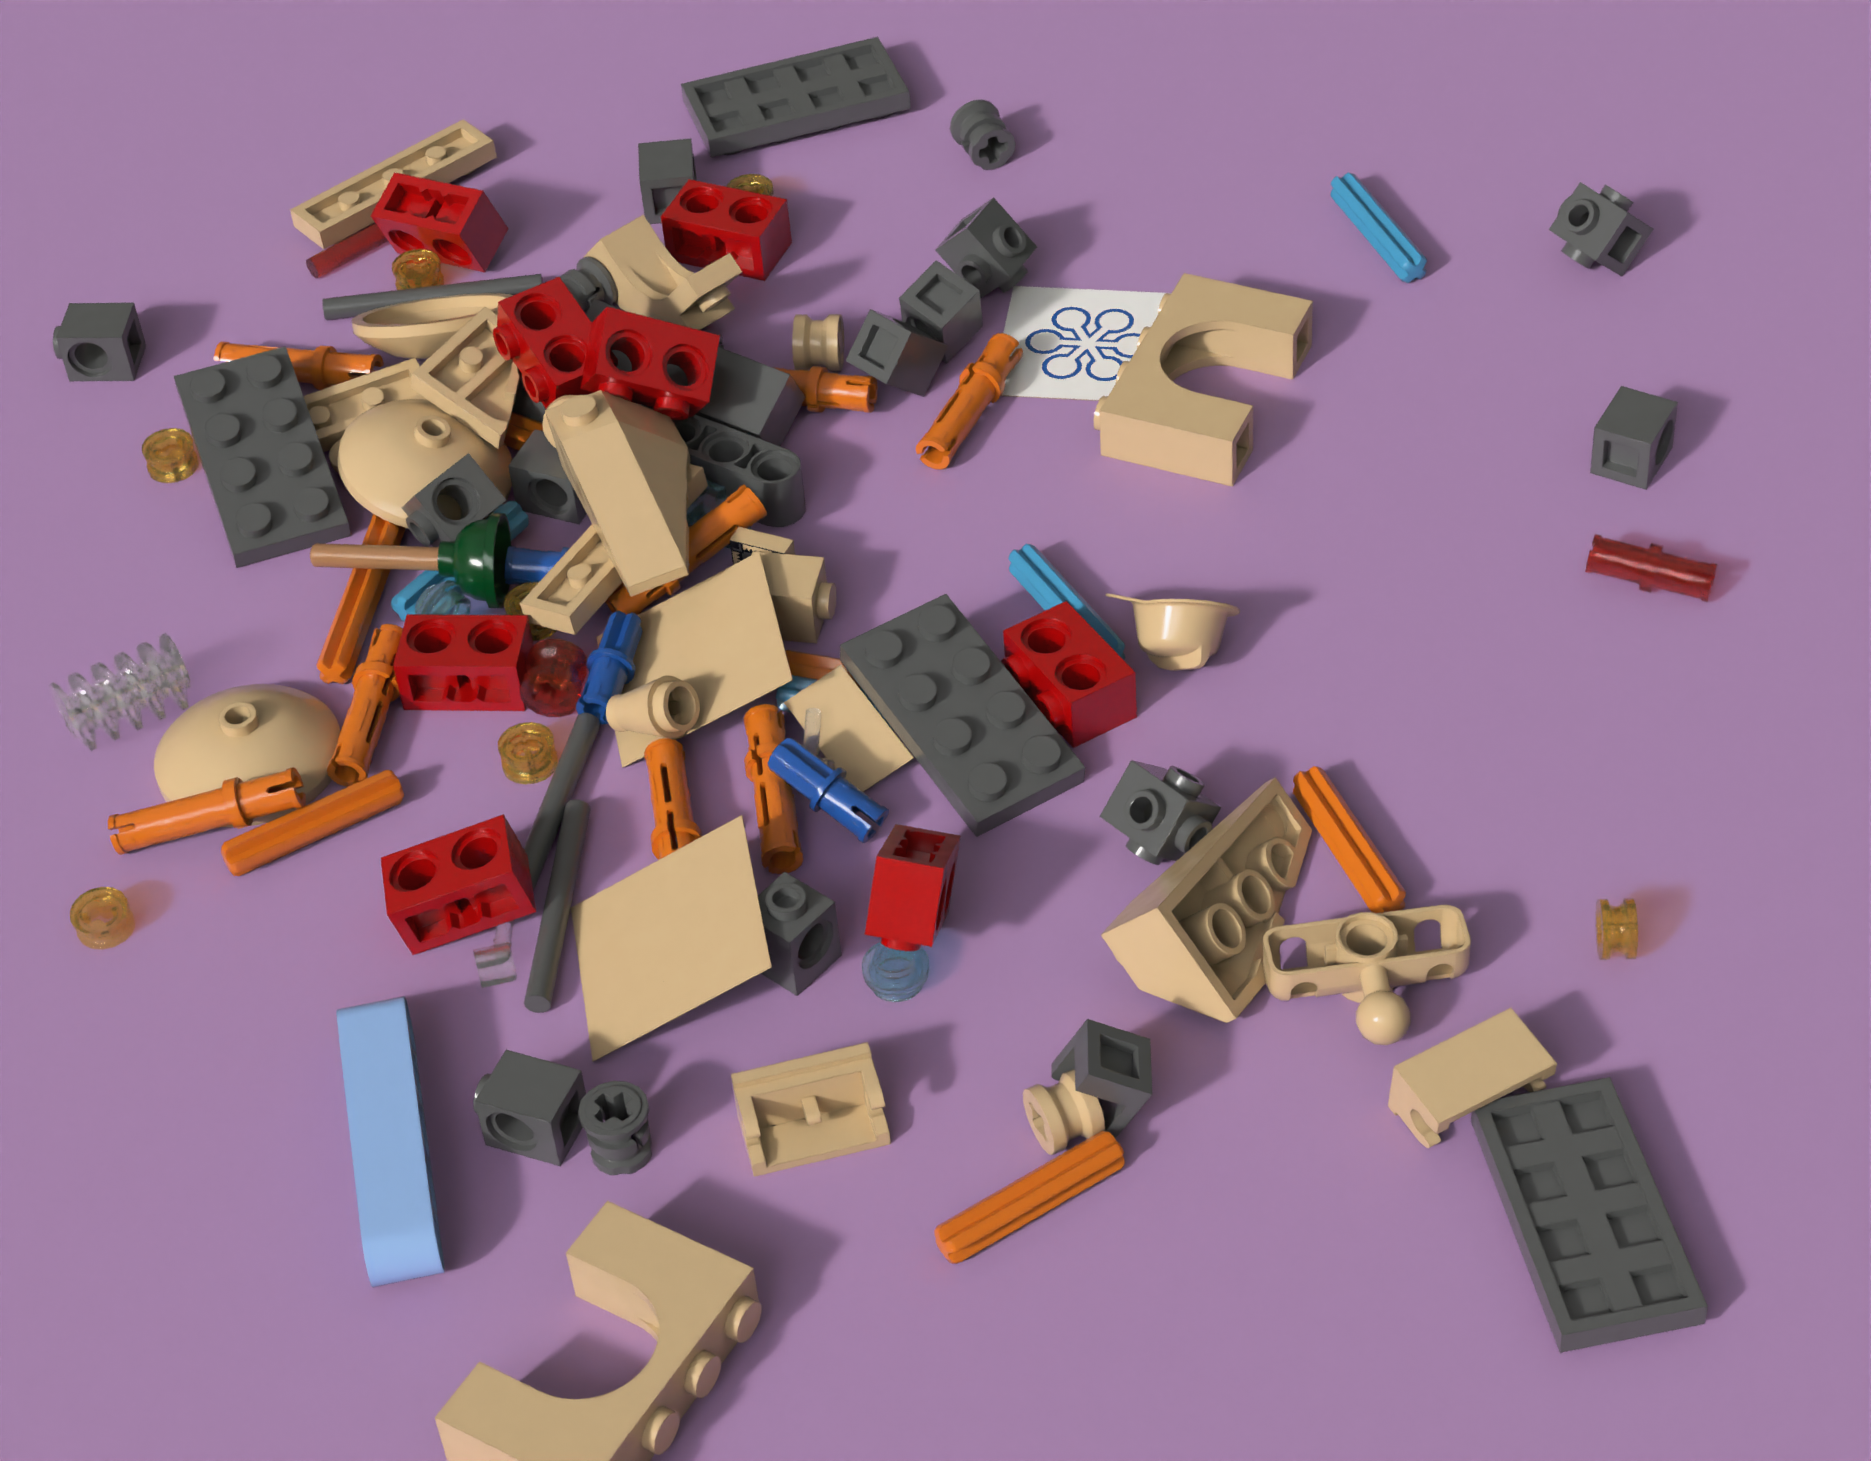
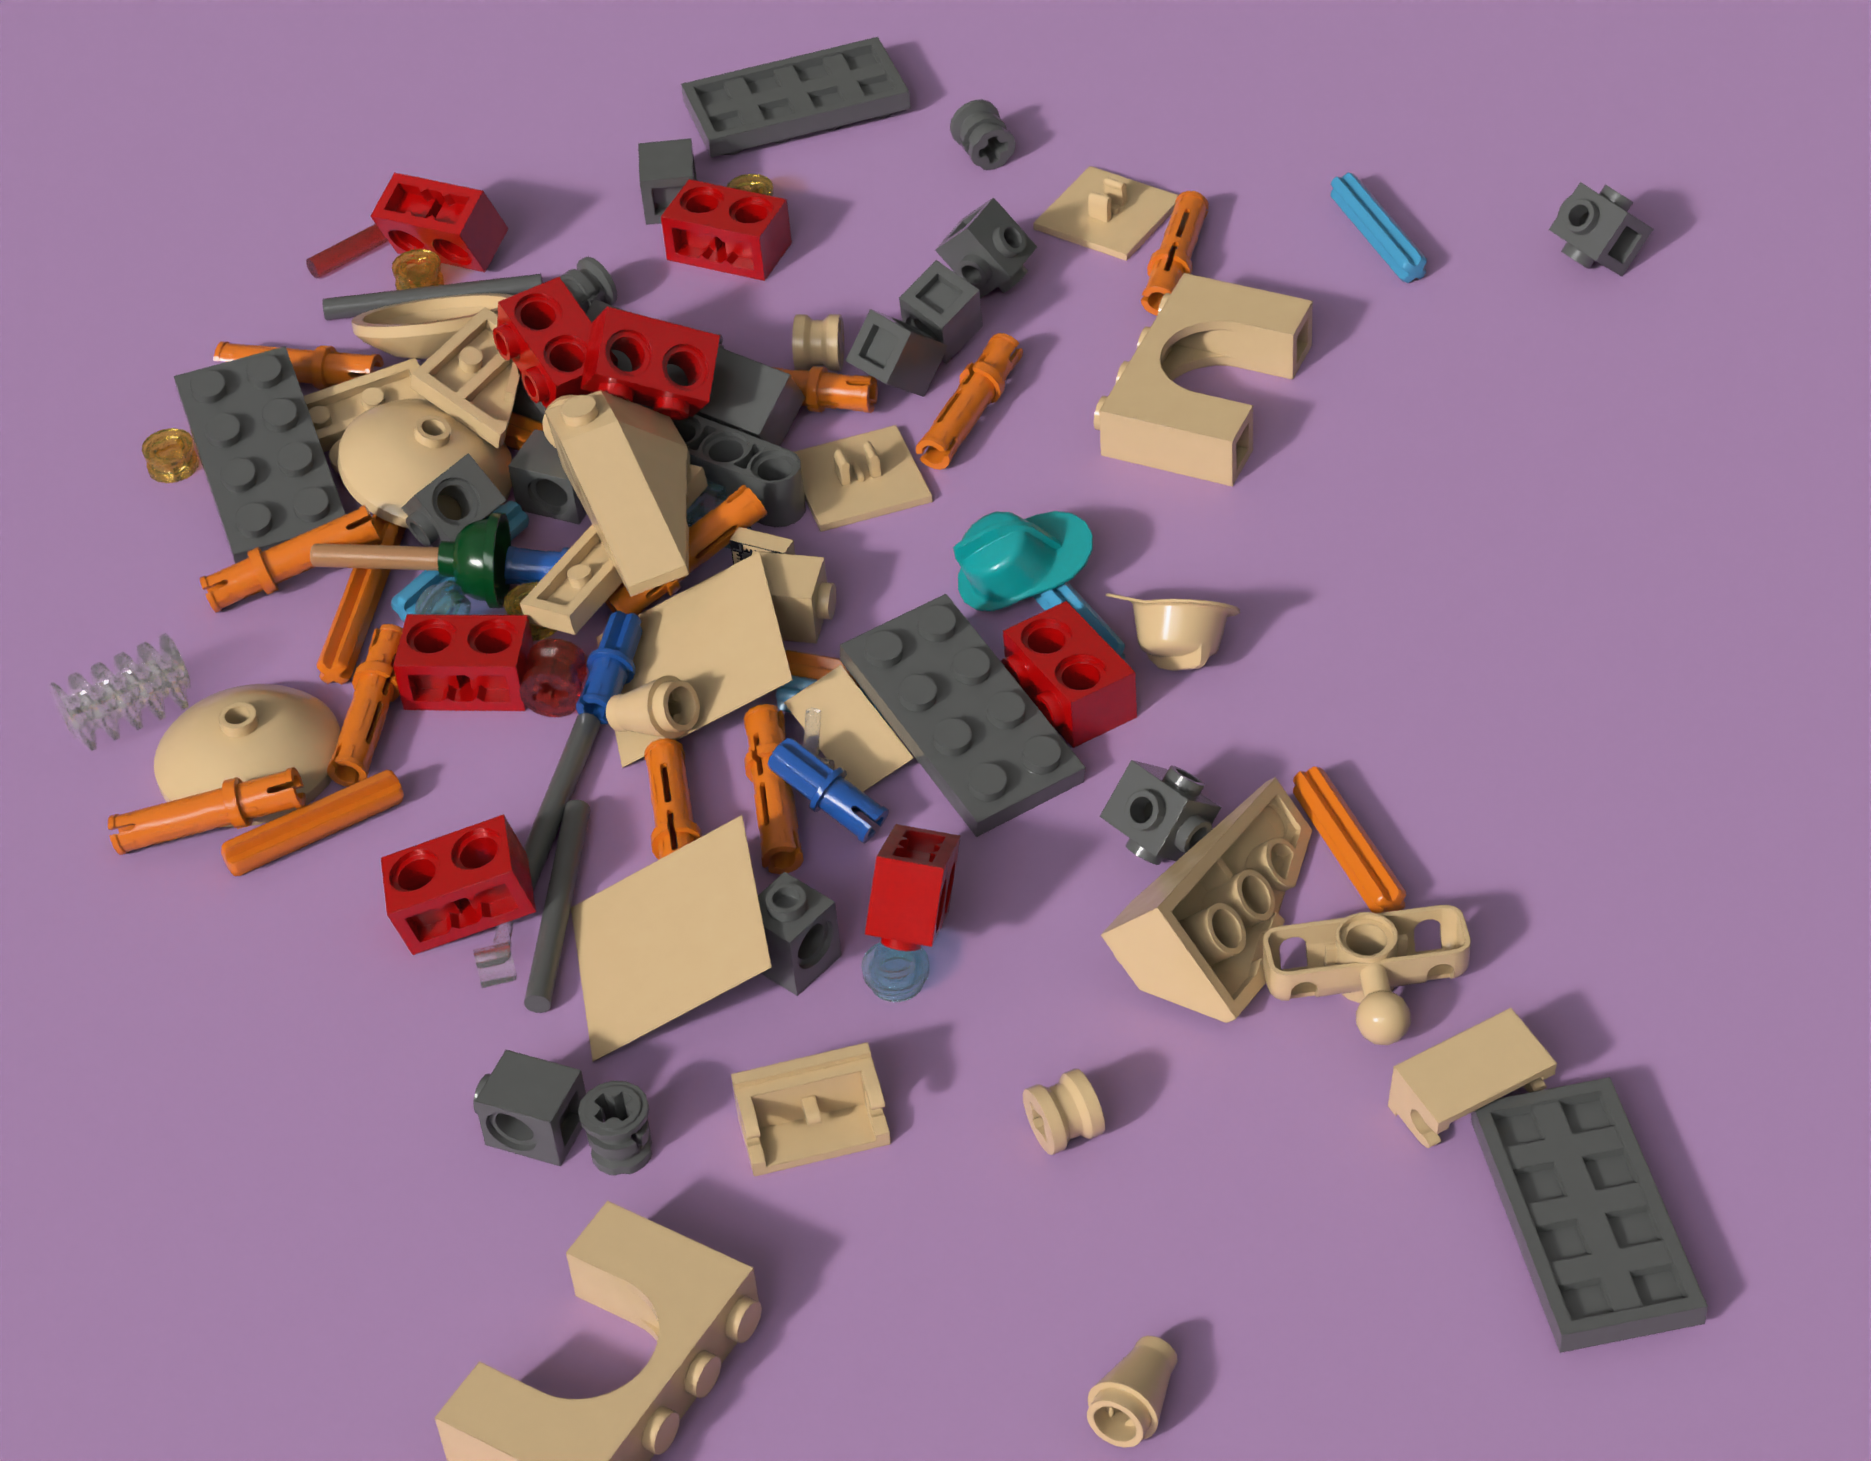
dark grey brick [53,302,146,381] -> none
clear yellow bush [69,887,135,950] -> none
tan plate [290,119,497,249] -> none
light blue beam [336,996,445,1287] -> none
clear yellow bush [498,722,558,785] -> none
tan arch [583,215,742,330] -> none
orange axle [934,1131,1125,1264] -> none
white sticker [1001,286,1171,401] -> none
dark grey panel [1051,1019,1152,1138] -> none
clear red pin [1585,534,1718,603] -> none
dark grey brick [1590,386,1678,490] -> none
clear yellow bush [1595,898,1638,960] -> none
none -> orange pin [199,505,381,613]
none -> tan piece [794,425,933,532]
none -> teal piece [953,511,1093,612]
none -> tan piece [1033,166,1178,261]
none -> tan cone [1087,1336,1178,1448]
none -> orange pin [1141,191,1209,316]

